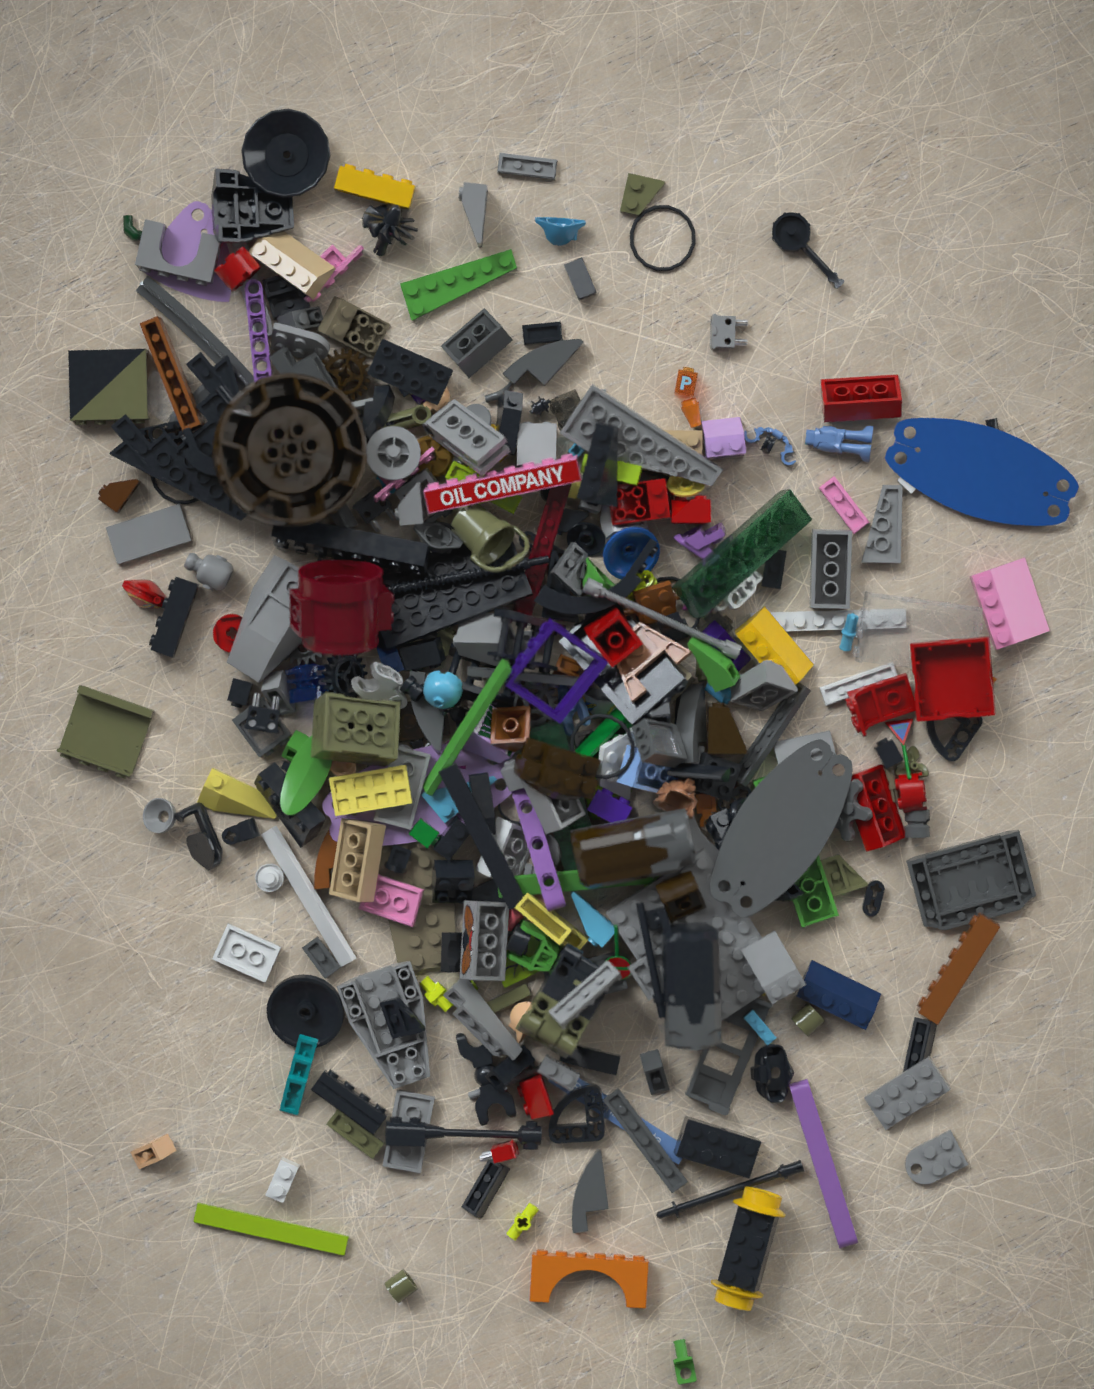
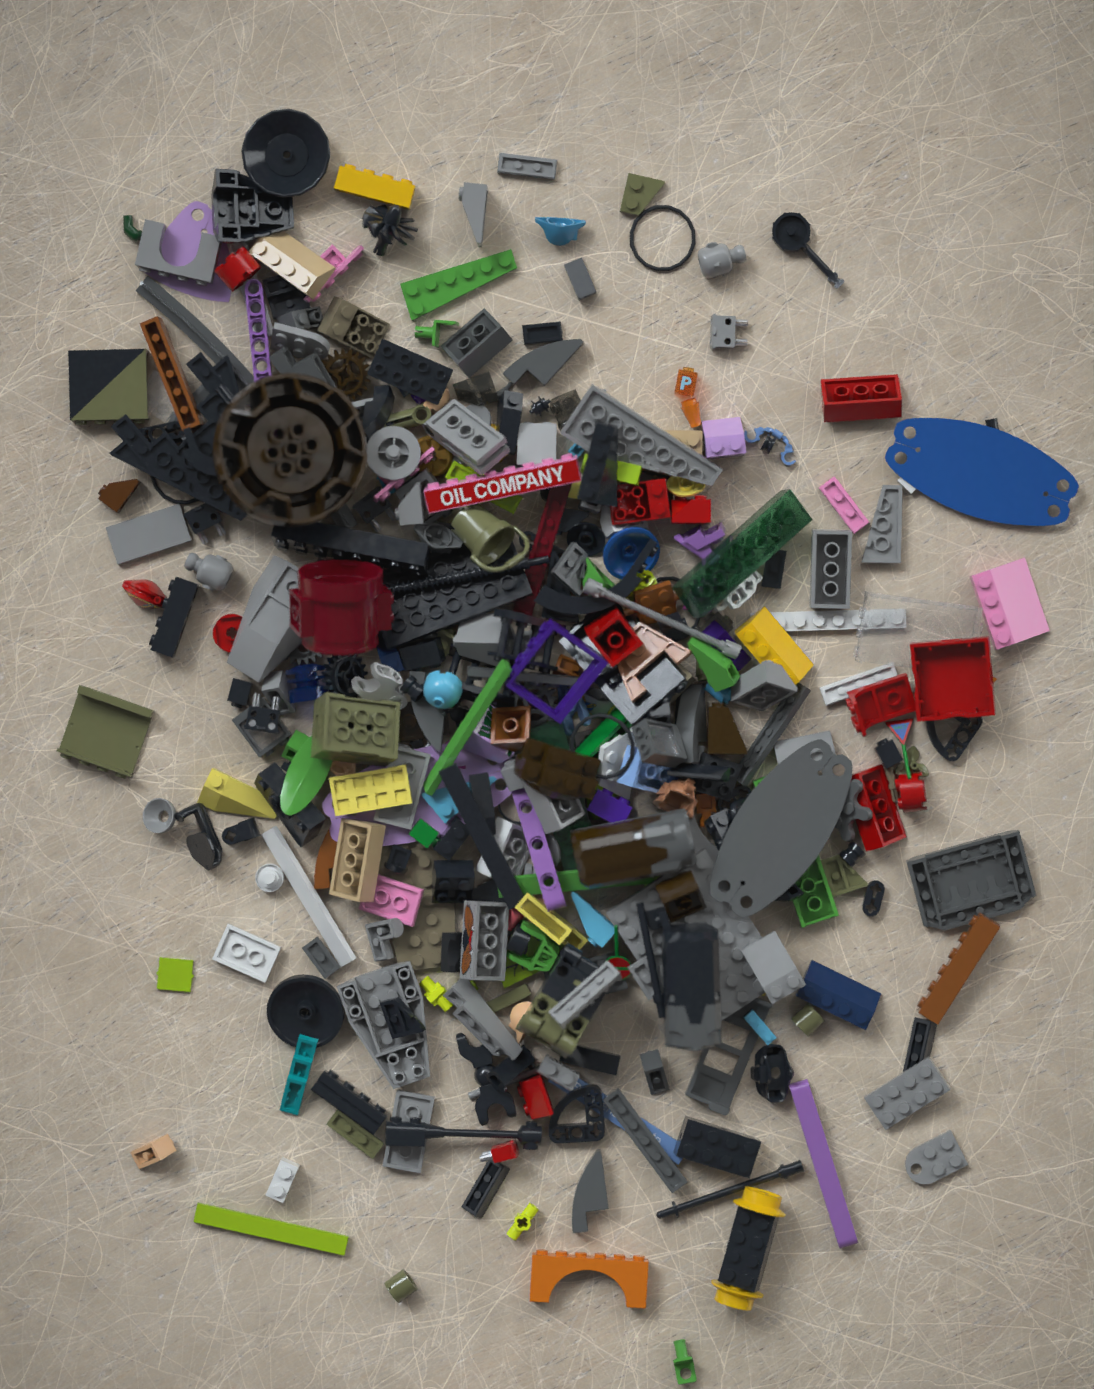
medium blue piece [805,426,873,462] -> none
medium azure axle [839,613,858,651] -> none
dark grey wheel [904,810,930,838] -> none
none -> lime piece [156,957,194,992]
none -> black piece [183,503,226,545]
none -> light grey brick [365,918,404,962]
none -> bright green bracket [414,320,459,348]
none -> clear smoke slope [452,372,499,406]
none -> light grey piece [698,242,747,278]
none -> black wheel [839,840,866,867]

